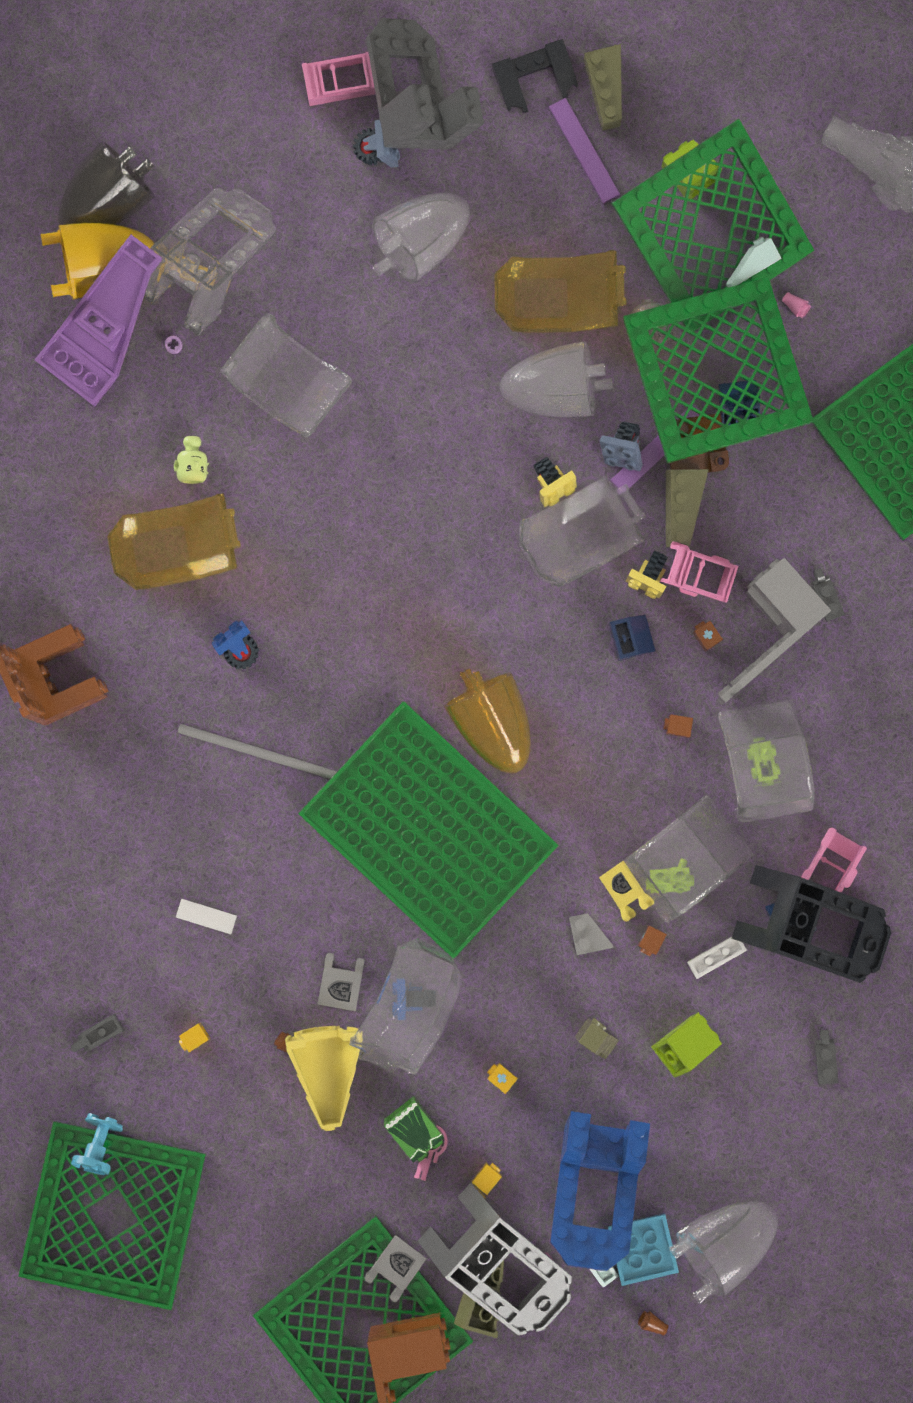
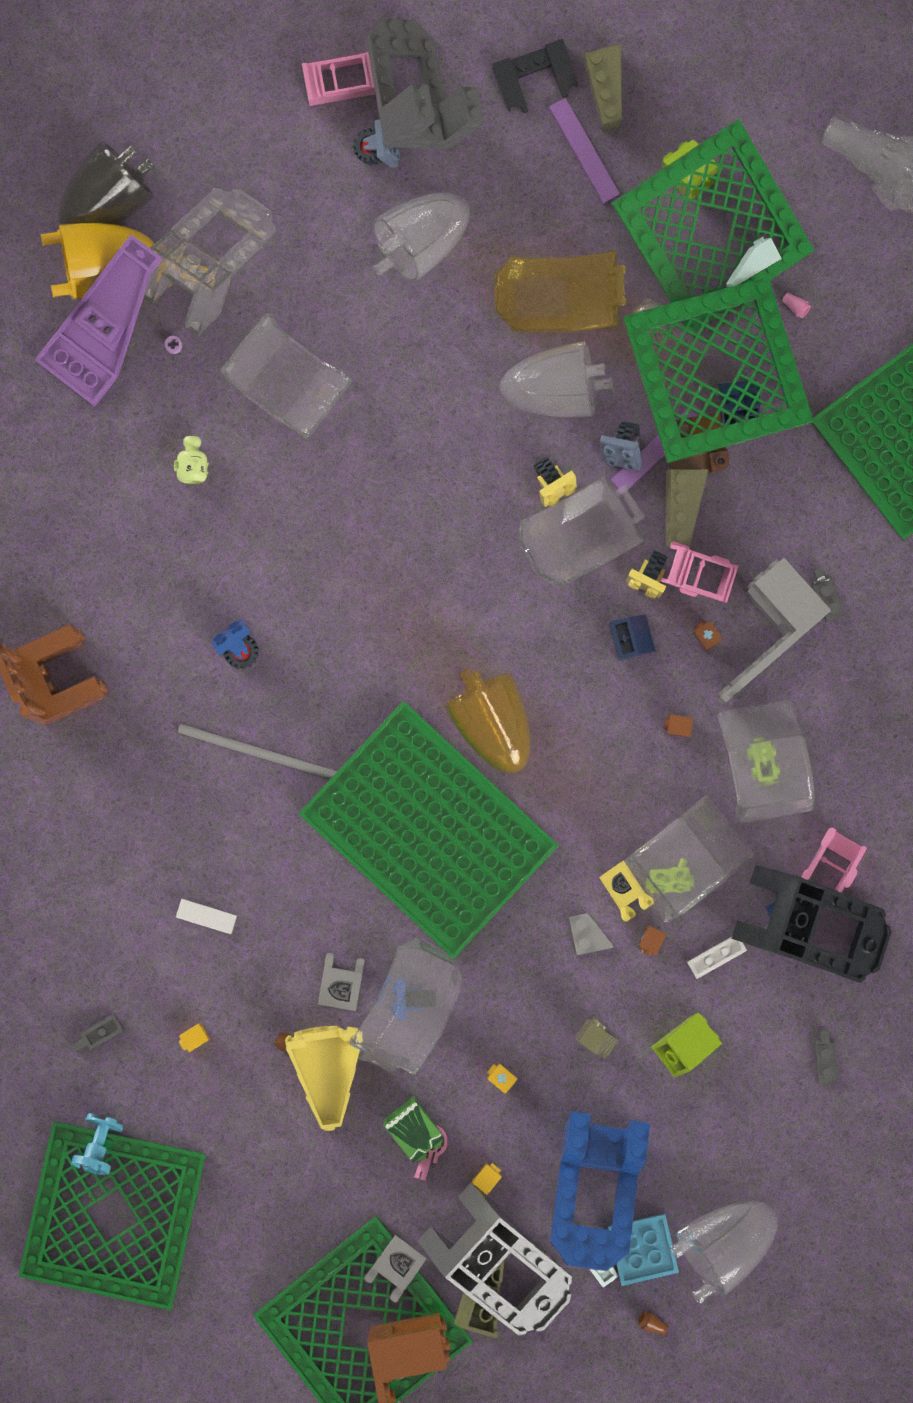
clear yellow windscreen [107,493,241,590] -> none

